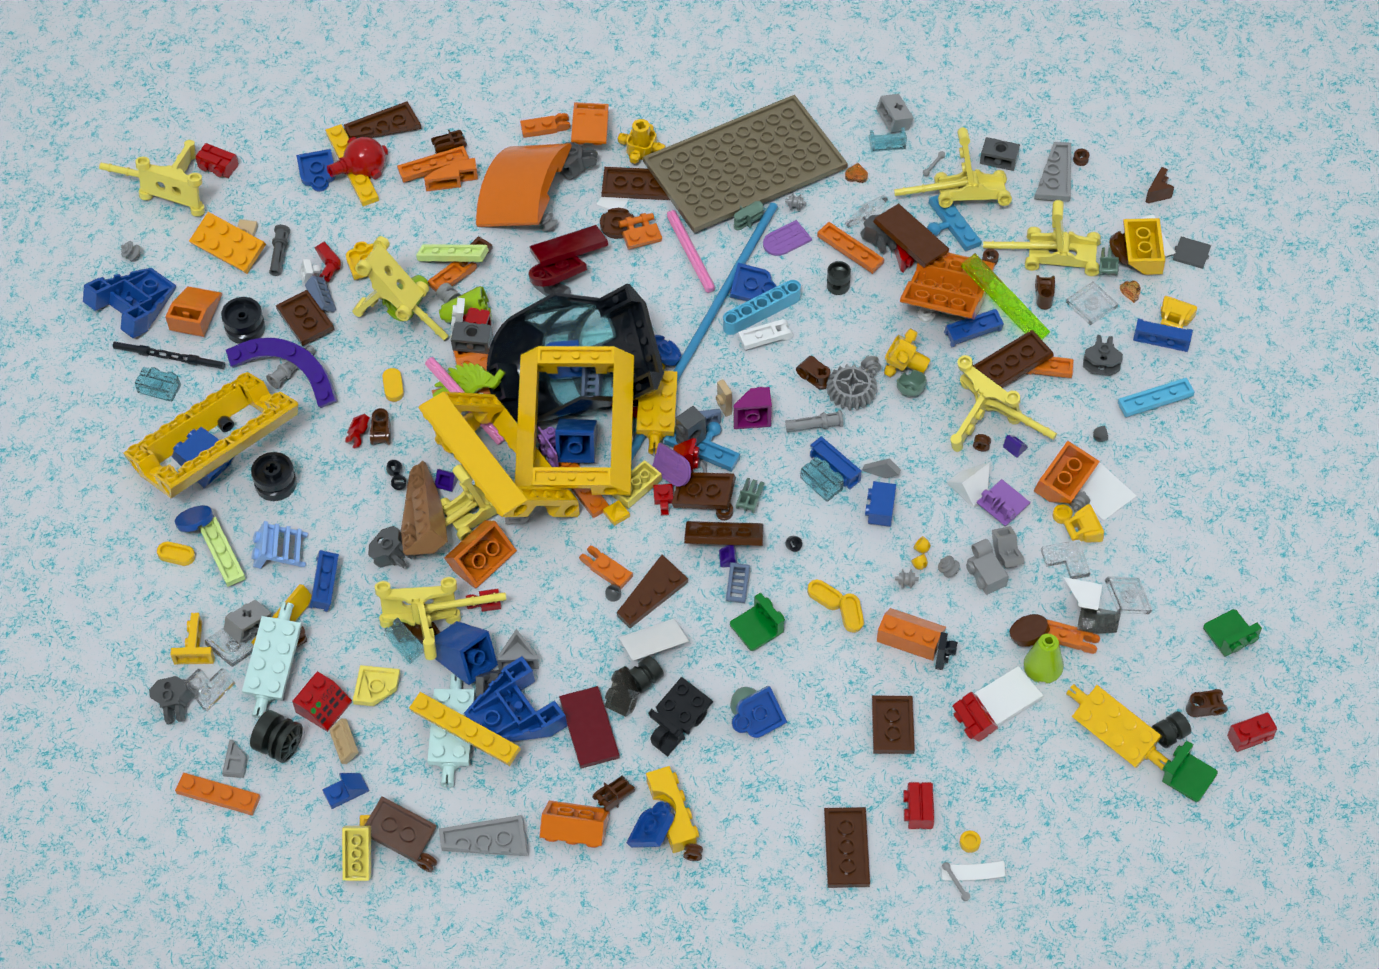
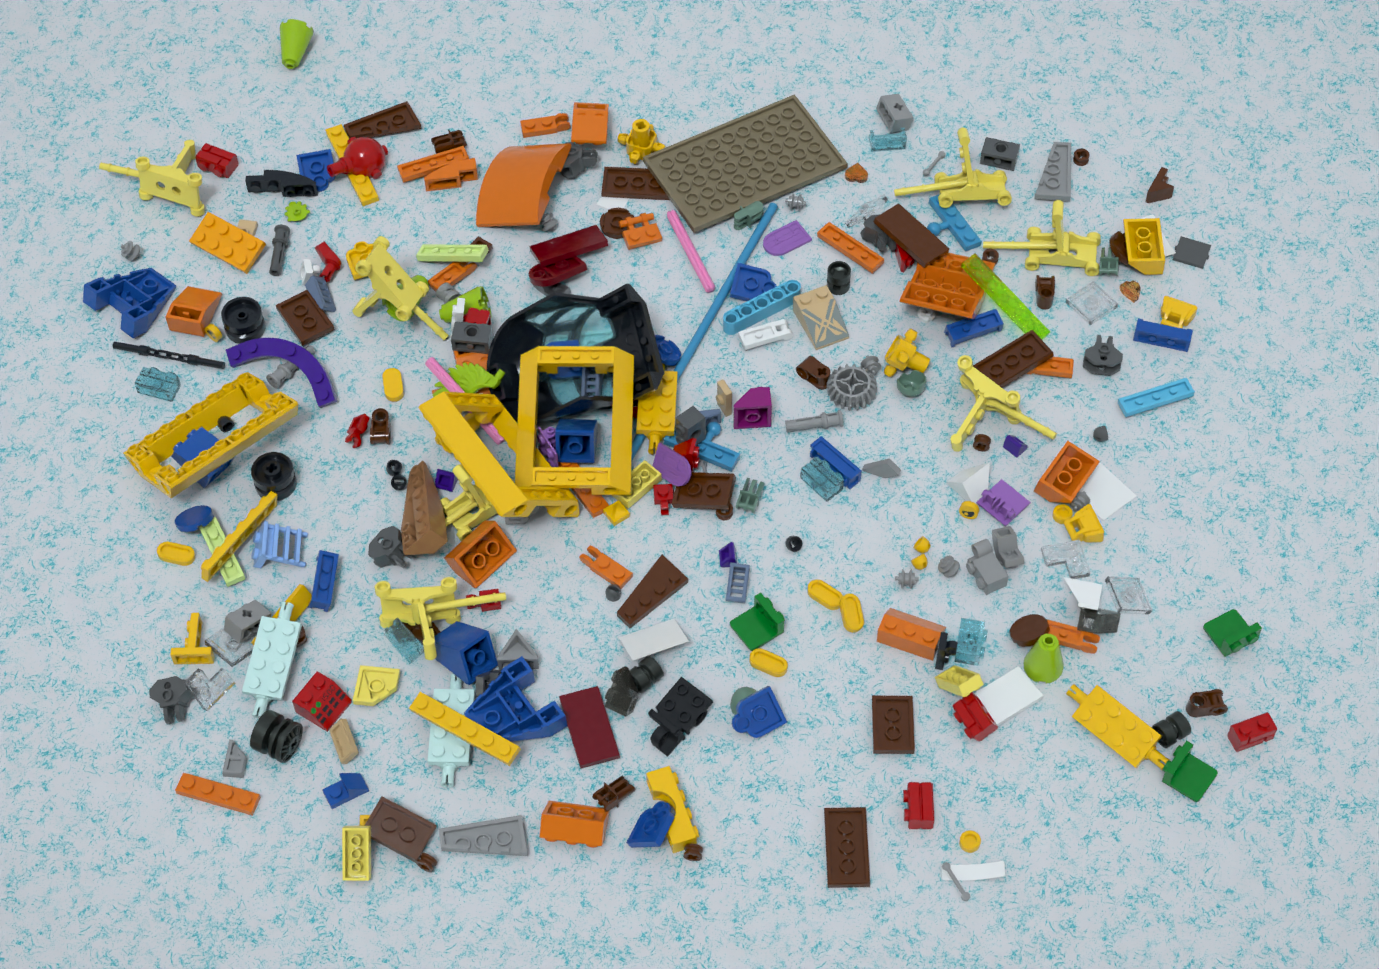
reddish brown tile [684,521,763,546] -> none
blue brick [865,481,896,527] -> none
none -> yellow plate [201,491,277,582]
none -> yellow tile [204,324,222,342]
none -> black slope [245,170,318,197]
none -> lime cone [279,19,314,69]
none -> lime piece [284,201,310,222]
none -> yellow tile [749,648,788,677]
none -> tan slope [793,285,849,350]
none -> light yellow piece [934,665,984,697]
none -> clear light blue brick [954,618,988,666]
none -> yellow tile [959,501,979,519]

